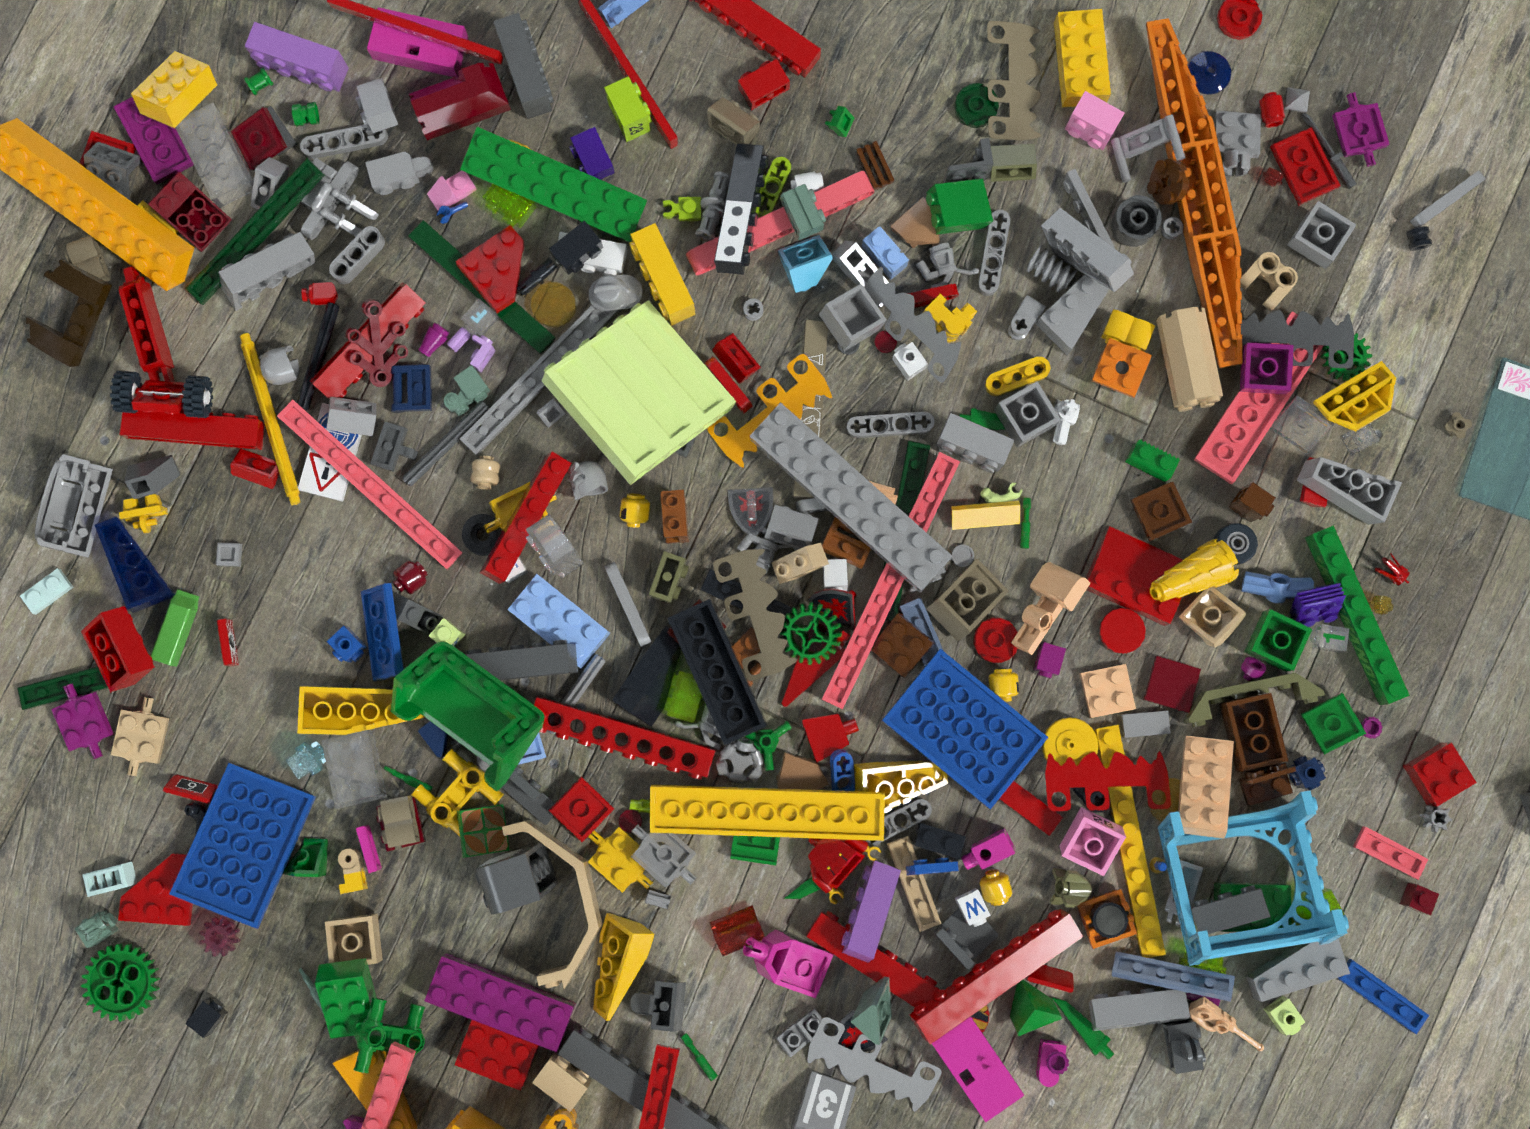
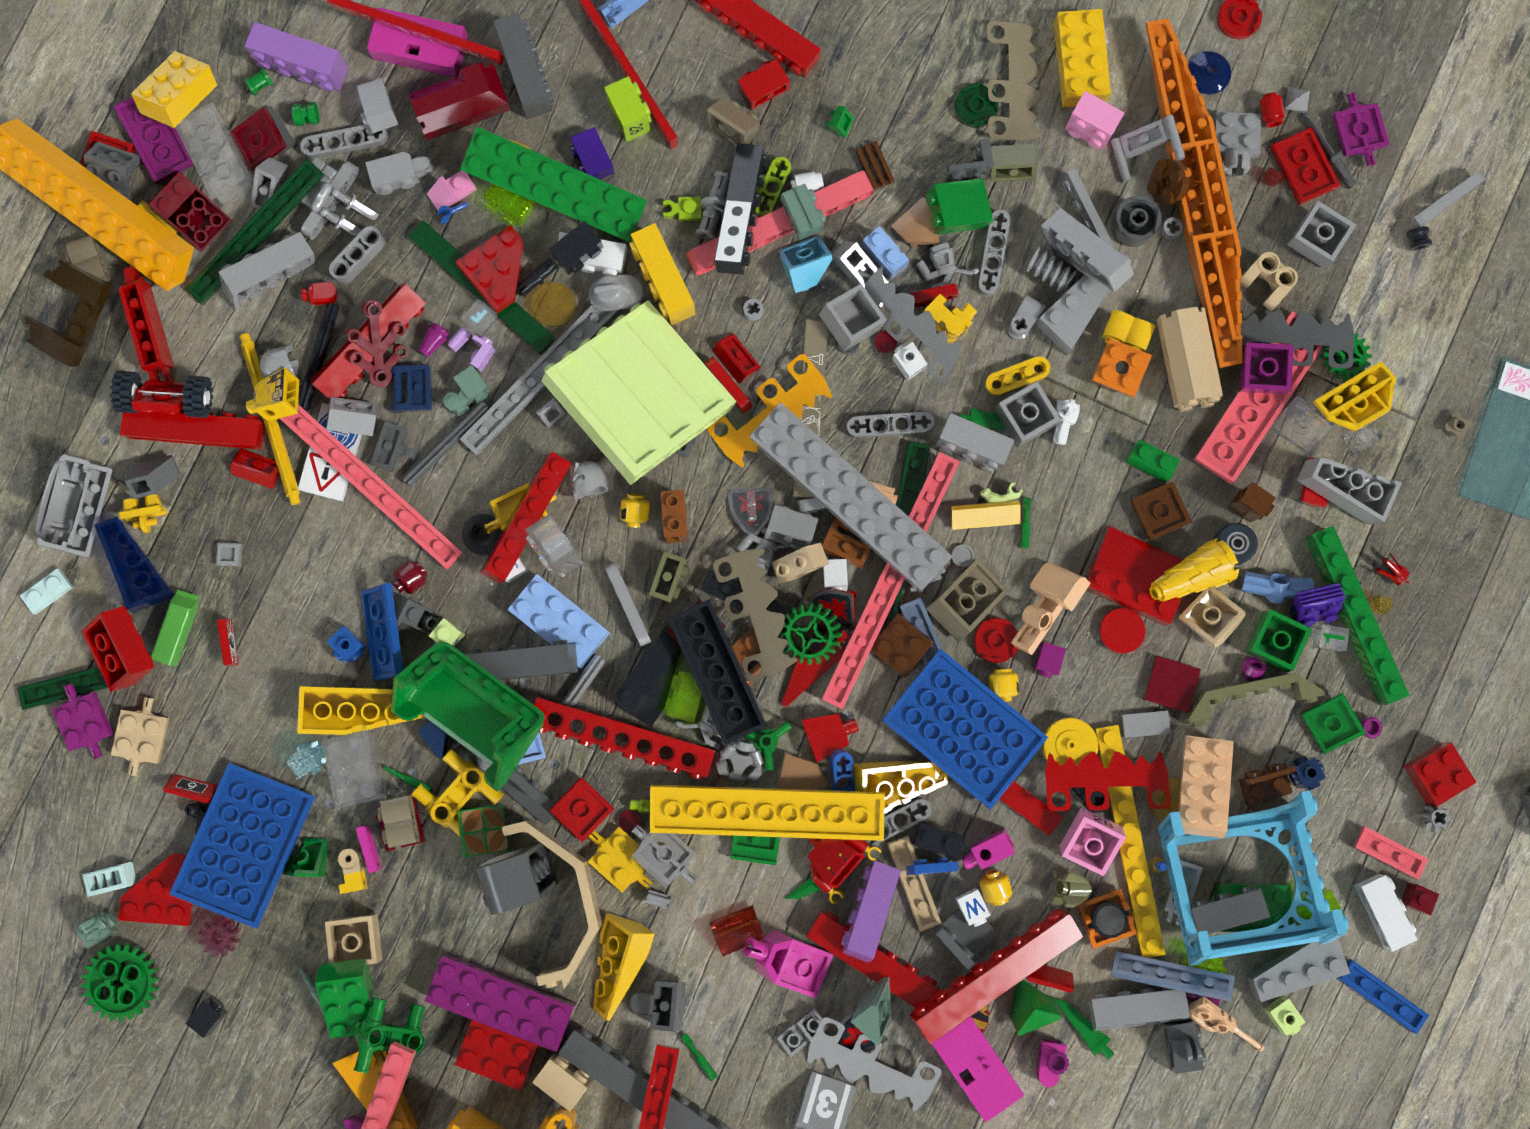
tan piece [470,456,500,490] -> none
light nougat plate [1080,664,1136,718] -> none
reddish brown brick [1219,693,1288,771] -> none
none -> yellow torso [246,367,299,421]
none -> white brick [1354,874,1417,952]

